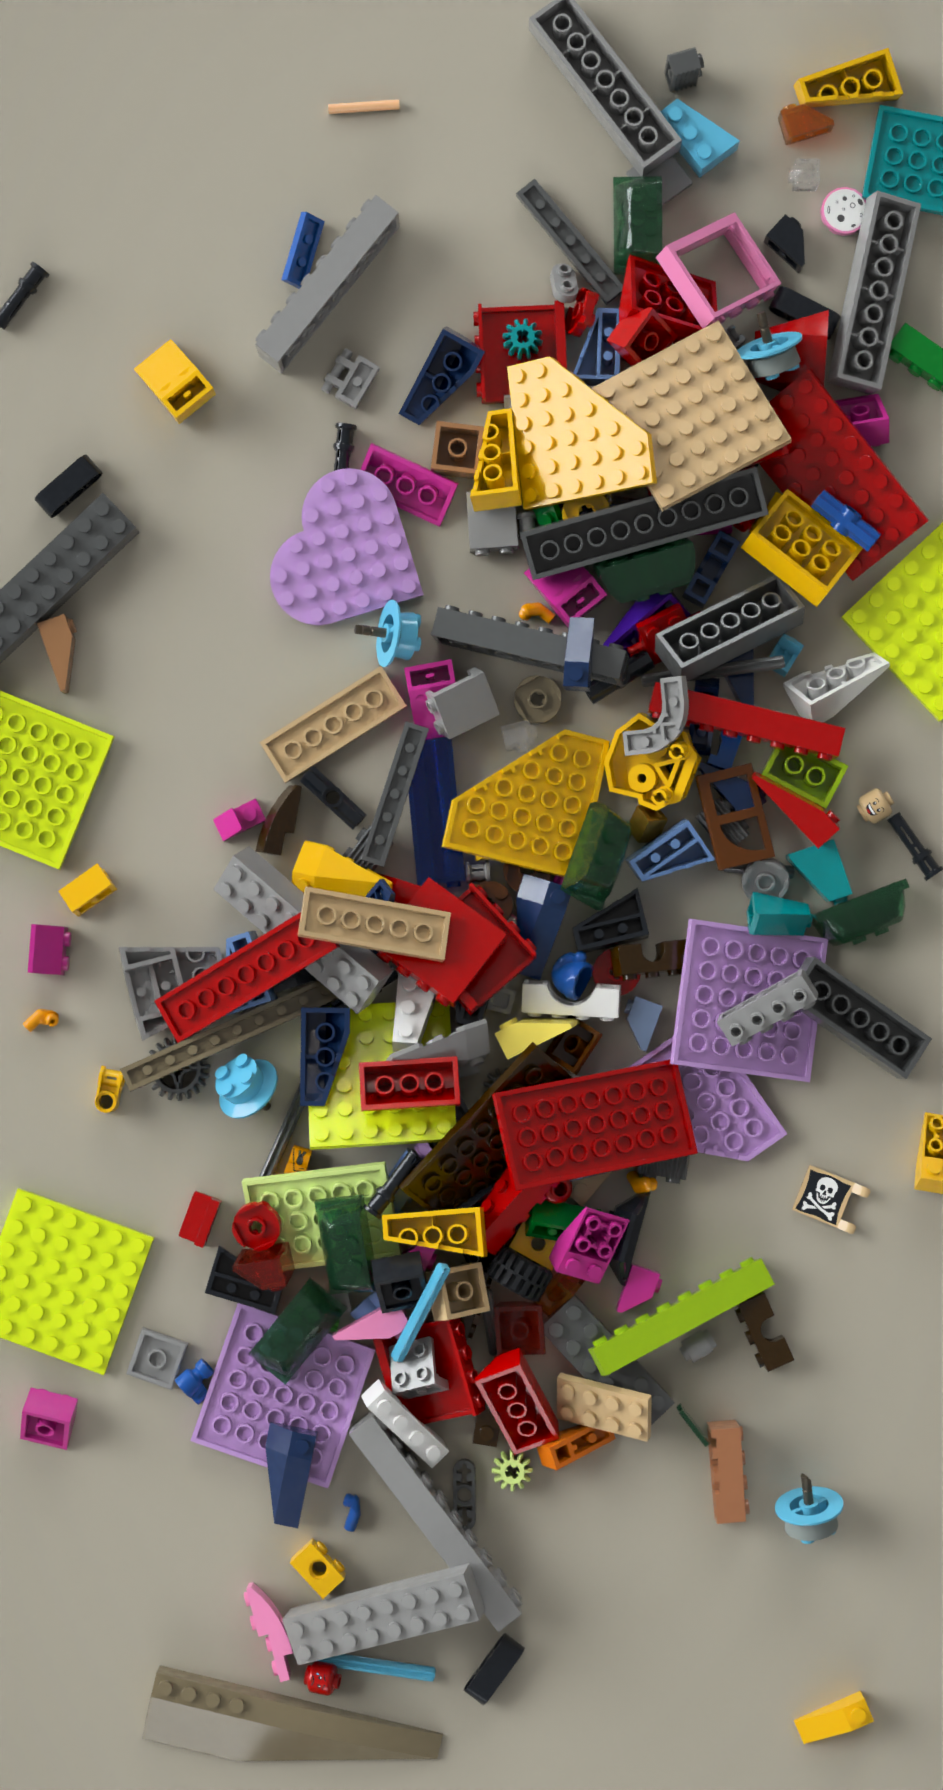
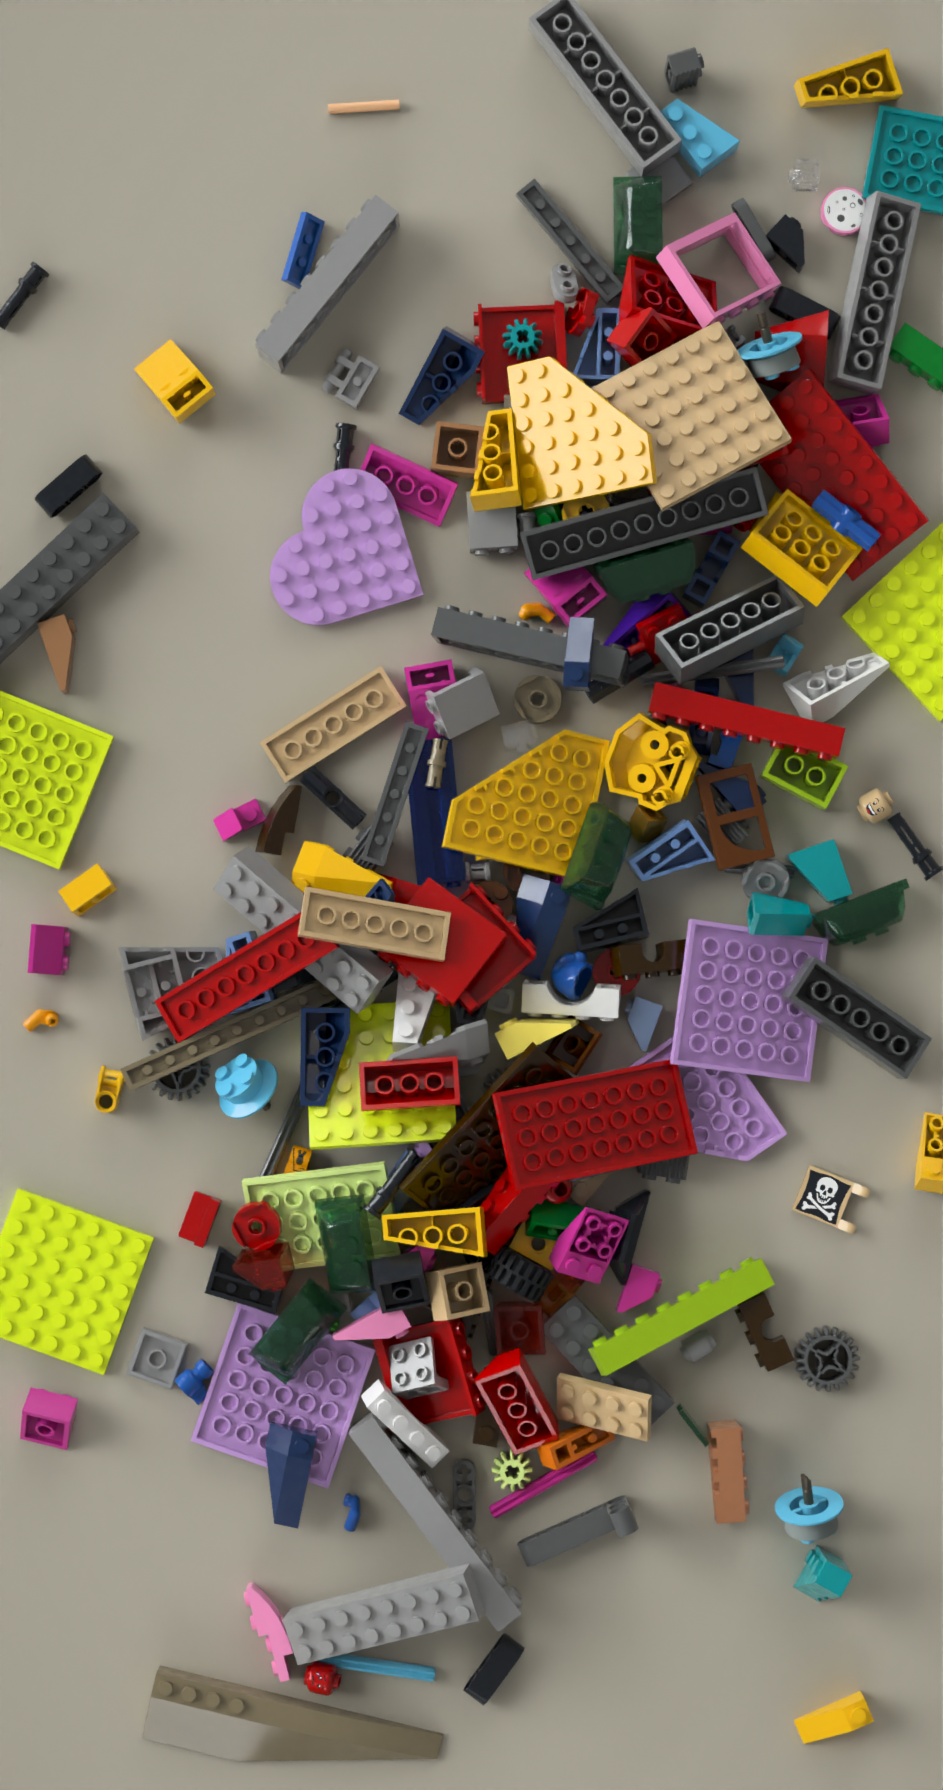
yellow brick [290,1538,346,1599] -> none
medium azure piece [354,600,421,667] -> none
medium azure axle [391,1263,450,1362] -> none
light grey plate [622,676,689,756] -> none
light orange arm [626,1171,658,1194] -> none
light grey brick [717,968,818,1047] -> none
red wedge [752,771,840,849] -> none
clear orange slope [778,104,834,145] -> none
none -> dark tan pin [426,738,448,789]
none -> dark pink axle [489,1451,598,1518]
none -> dark grey beam [517,1495,639,1567]
none -> dark grey beam [731,198,776,262]
none -> dark grey gear [794,1325,860,1392]
none -> teal wedge [794,1545,853,1602]

